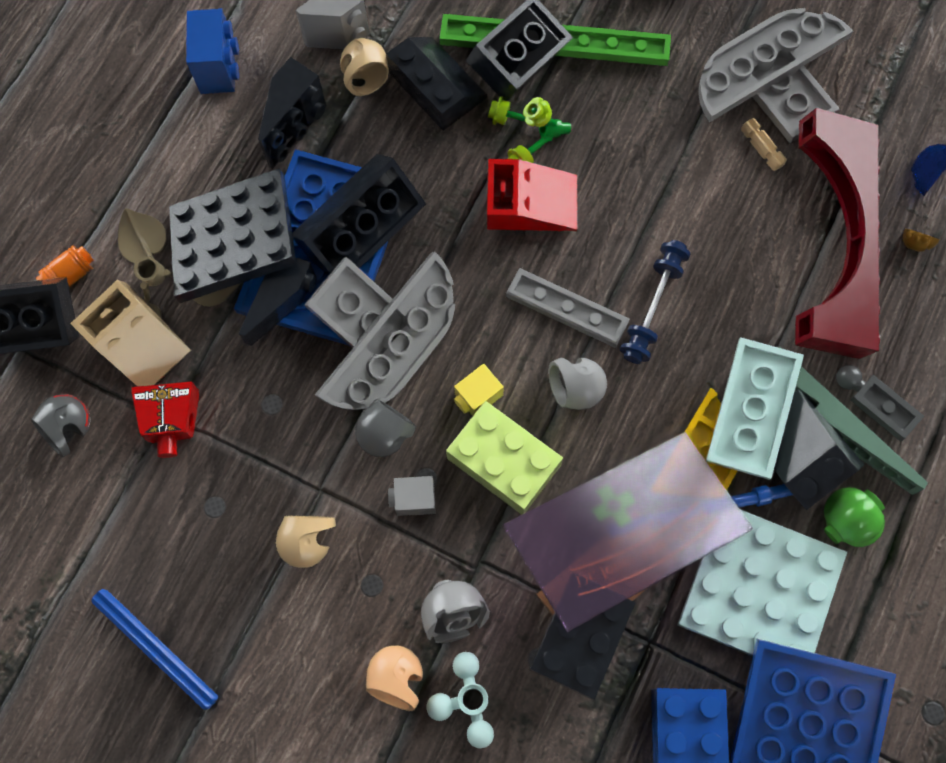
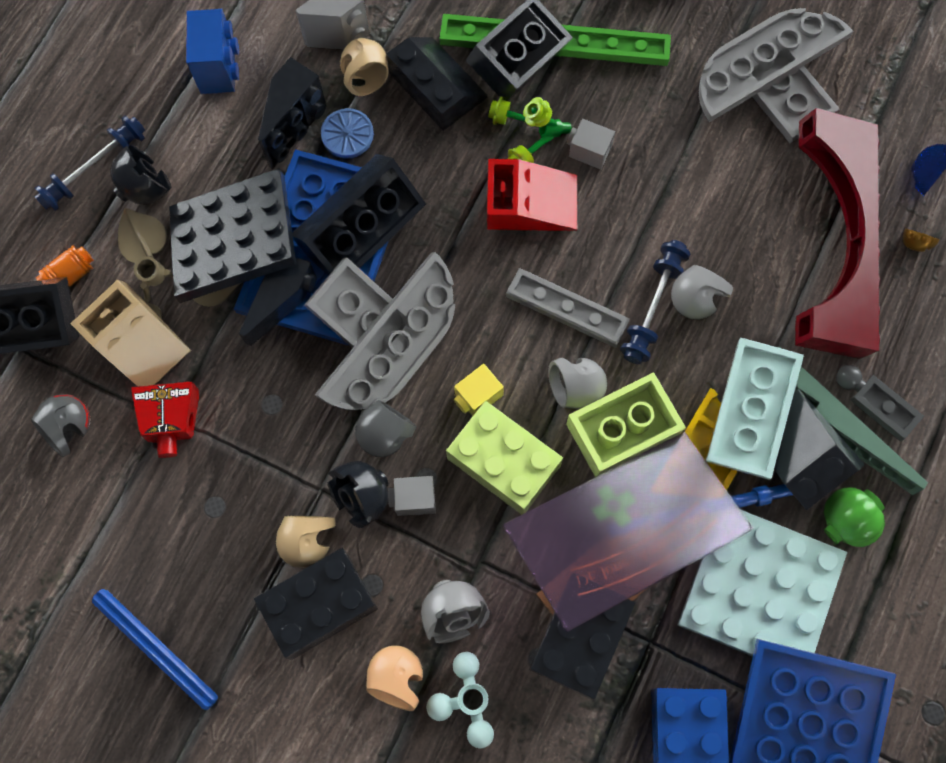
tan axle [741,118,787,171] -> none
none -> dark blue axle [34,116,145,211]
none -> black cylinder [110,145,172,205]
none -> black brick [254,548,378,660]
none -> medium blue wheel [321,108,374,158]
none -> black cylinder [327,461,388,528]
none -> yellowish green brick [566,372,686,479]
none -> light grey brick [567,118,615,170]
none -> light grey helmet [671,265,733,320]

